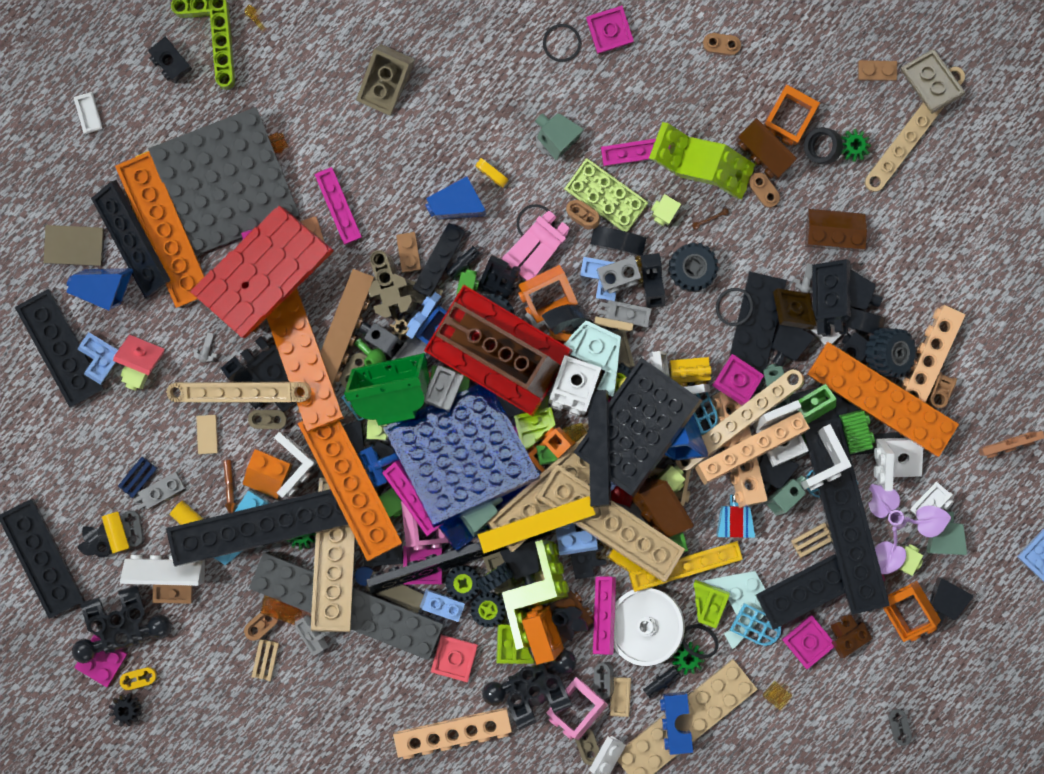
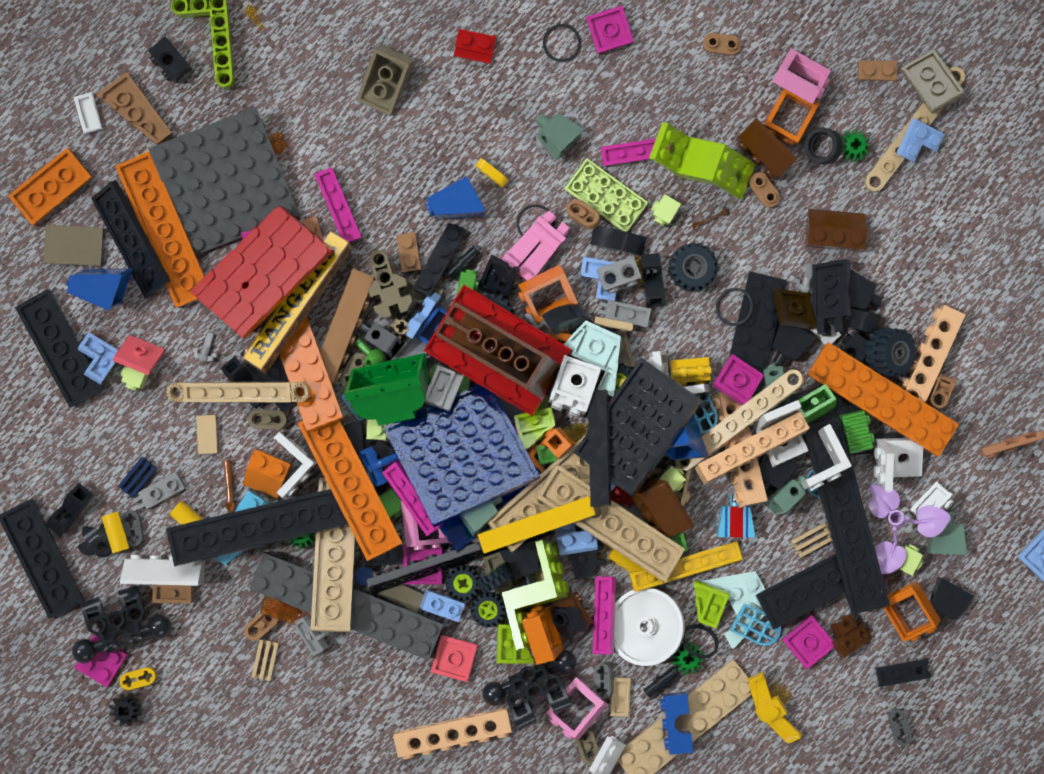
none -> orange plate [8,148,93,226]
none -> black brick [46,483,94,537]
none -> medium nougat wing [96,72,173,145]
none -> brick [243,231,353,374]
none -> red plate [453,29,496,64]
none -> yellow plate [747,671,802,744]
none -> bright pink window [772,48,831,104]
none -> black plate [875,658,931,687]
none -> light blue plate [896,118,945,162]

